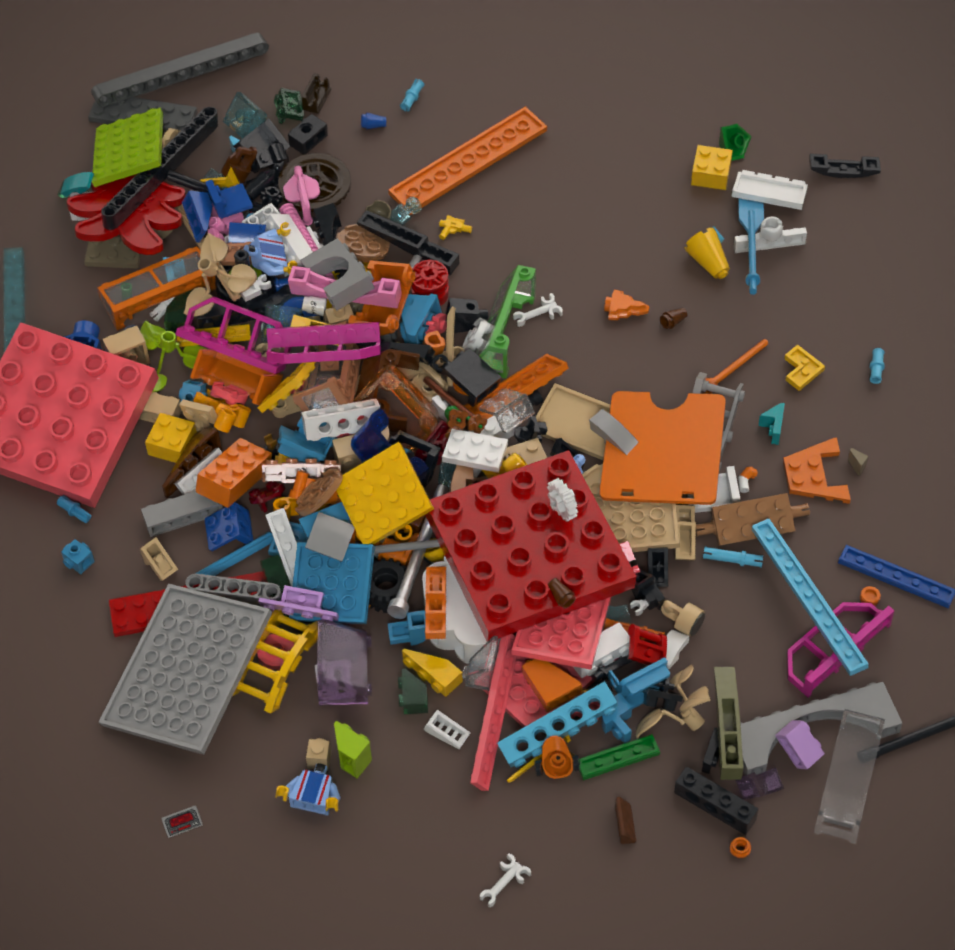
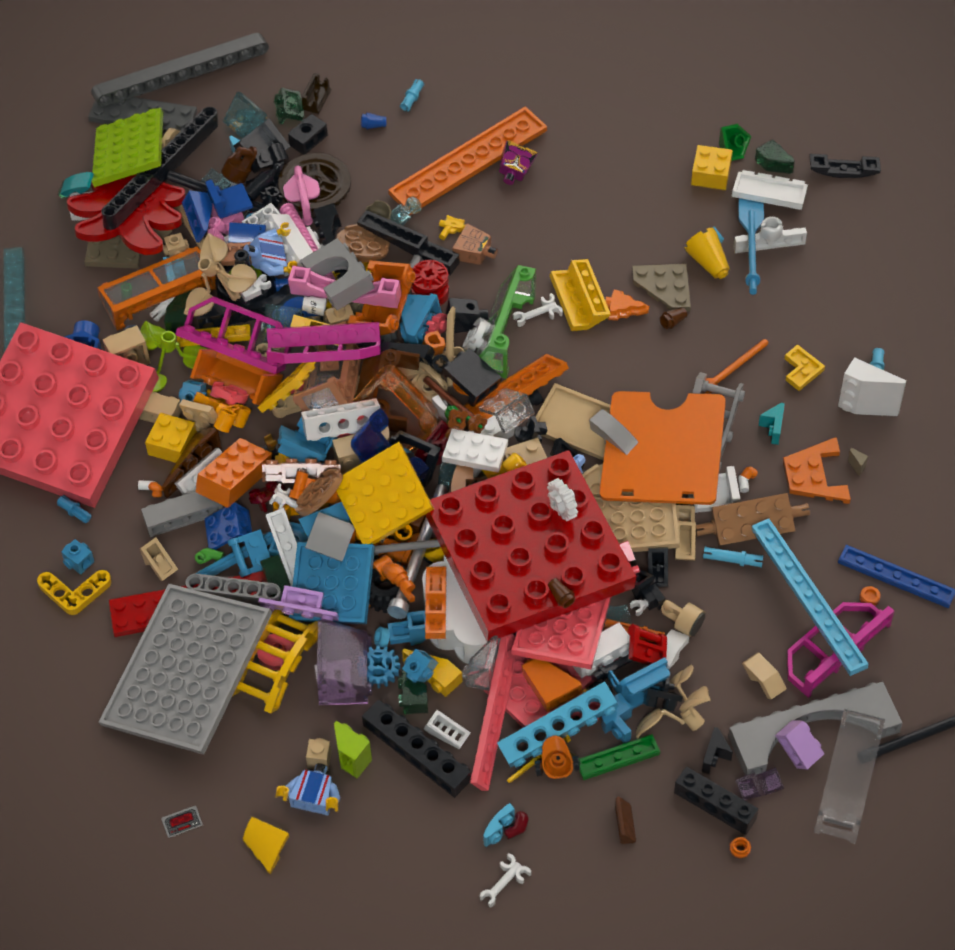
yellow piece [200,167,240,188] -> none
olive slope [714,667,743,780] -> none
none -> yellow beam [37,570,112,615]
none -> arm [138,480,163,497]
none -> tan brick [163,233,189,263]
none -> bright green arm [195,548,224,564]
none -> dark azure plate [227,529,274,577]
none -> yellow slope [243,817,289,874]
none -> white bar [269,483,320,514]
none -> dark azure gear [356,645,400,688]
none -> black brick [362,700,471,798]
none -> orange piece [373,555,415,602]
none -> medium azure tile [374,627,390,648]
none -> dark azure brick [402,649,439,683]
none -> nougat torso [452,224,498,265]
none -> medium azure slope [483,803,515,847]
none -> magenta torso [499,140,538,185]
none -> dark red arm [504,811,529,839]
none -> yellow slope [549,259,611,331]
none -> dark tan plate [632,264,691,311]
none -> tan slope [742,653,787,699]
none -> clear green slope [755,139,795,174]
none -> white slope [838,357,907,416]

